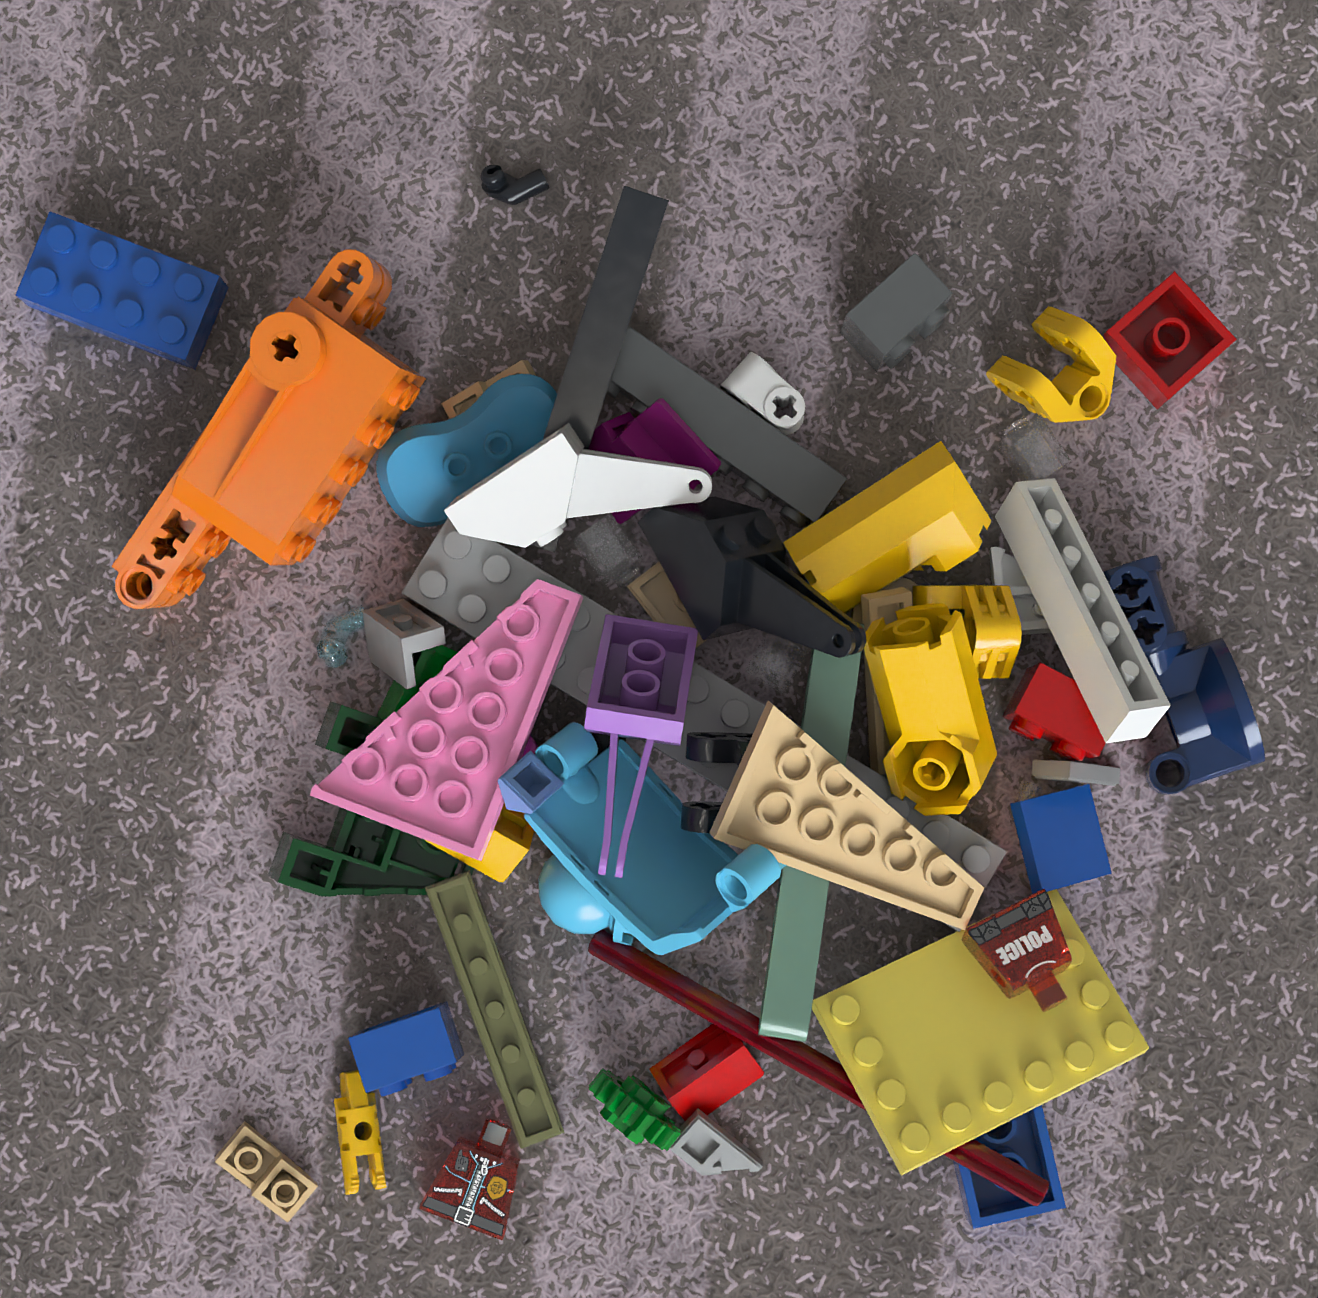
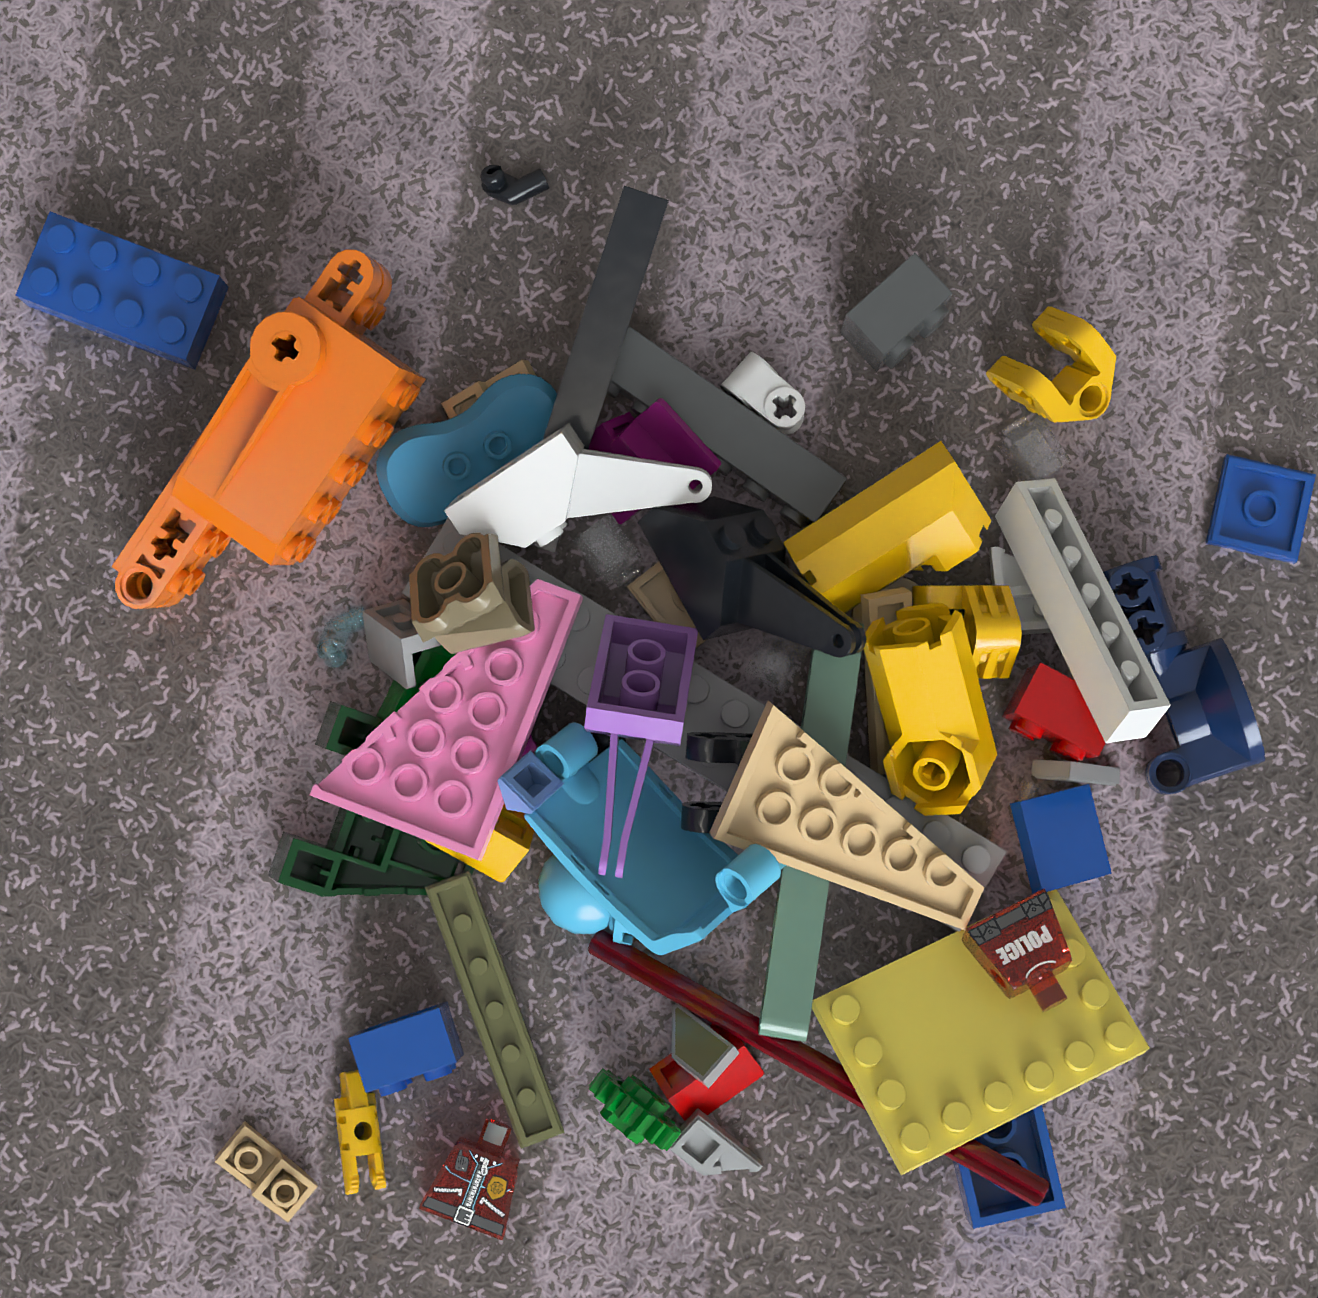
red brick [1102,271,1237,409] -> none
none -> dark tan piece [409,533,535,654]
none -> olive tile [672,1003,739,1089]
none -> blue tile [1206,454,1316,564]

